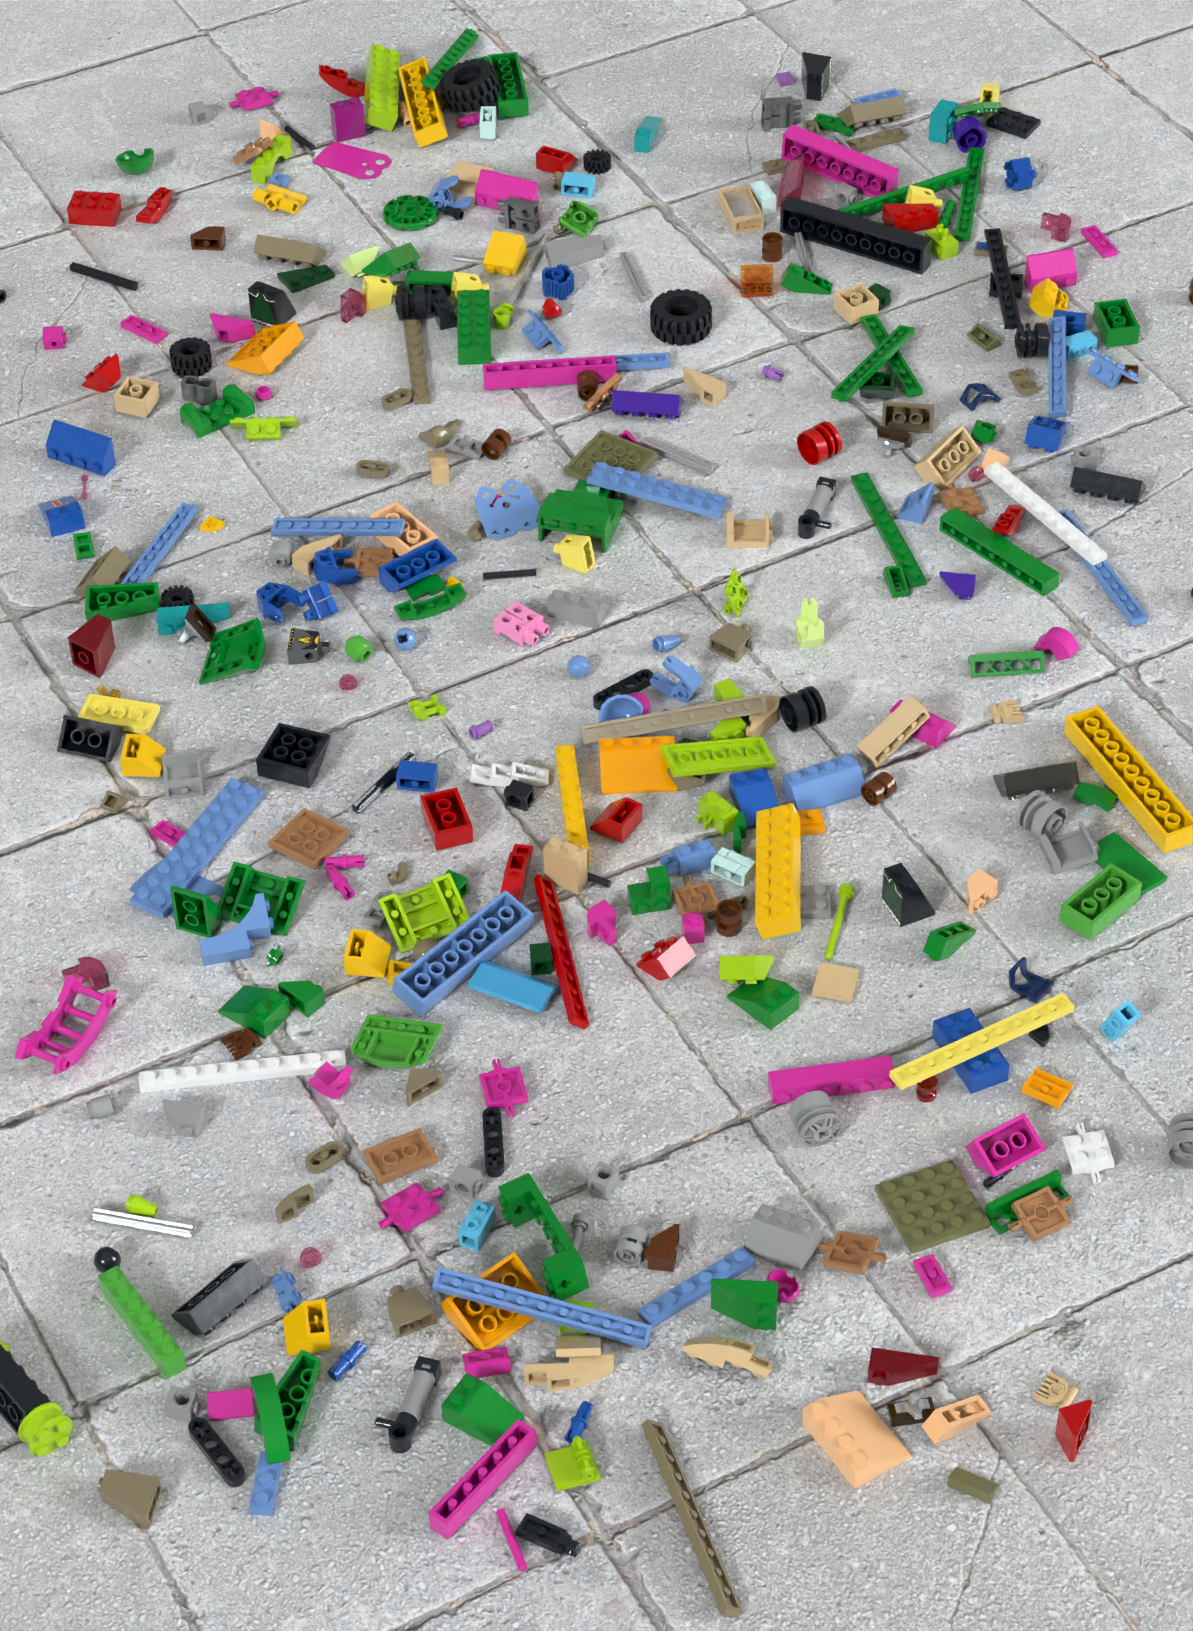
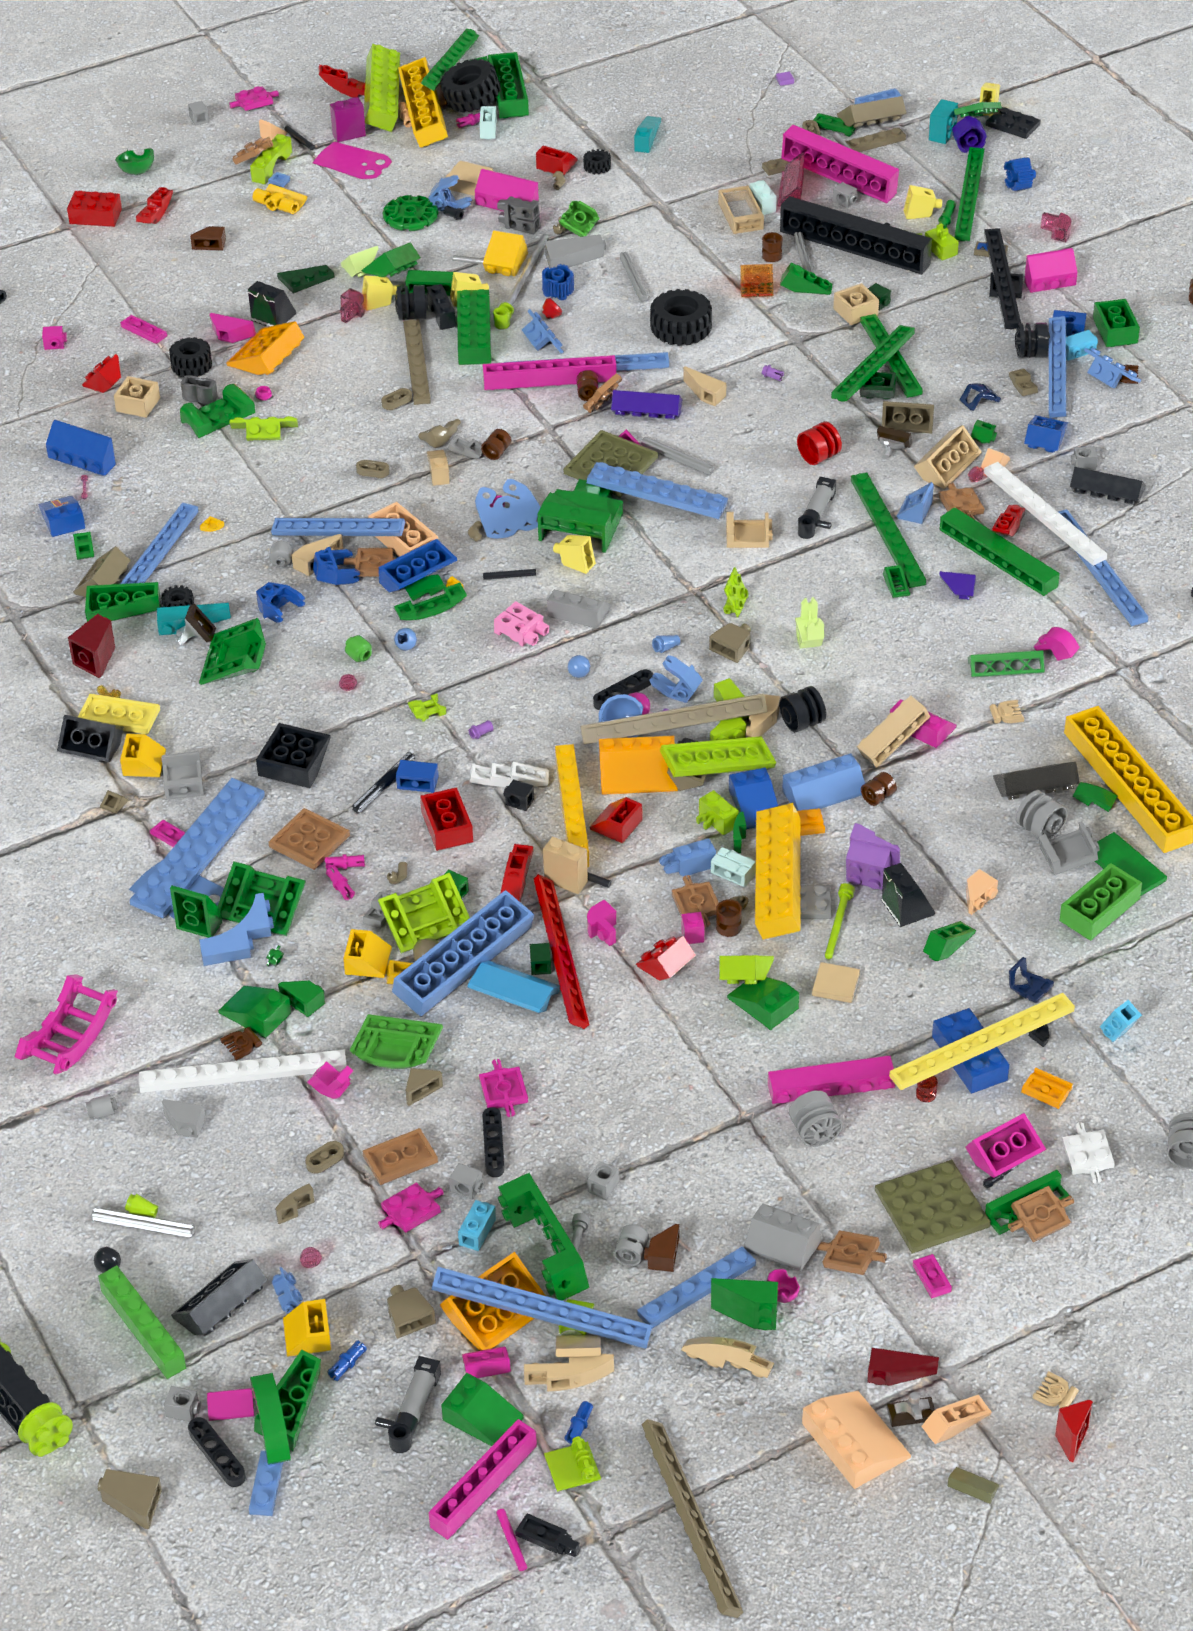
clear pink brick [62,957,110,991] -> none
black axle [69,262,138,291] -> none
dark tan slope [254,234,326,268] -> none
dark grey torso [287,628,330,665] -> none
blue hips [296,580,339,621] -> none
medium azure brick [561,172,596,198] -> none
green brick [627,865,671,915] -> none
flat silver hips [761,96,802,132] -> none
black slope [801,52,831,101] -> none
green plate [837,166,970,217] -> none
red wedge [882,203,938,233] -> none
olive slope [966,323,1002,352] -> none
yellow slope [1029,278,1069,318] -> none
dark pink tile [1081,225,1118,258] -> none
none -> medium lavender piece [846,823,900,890]

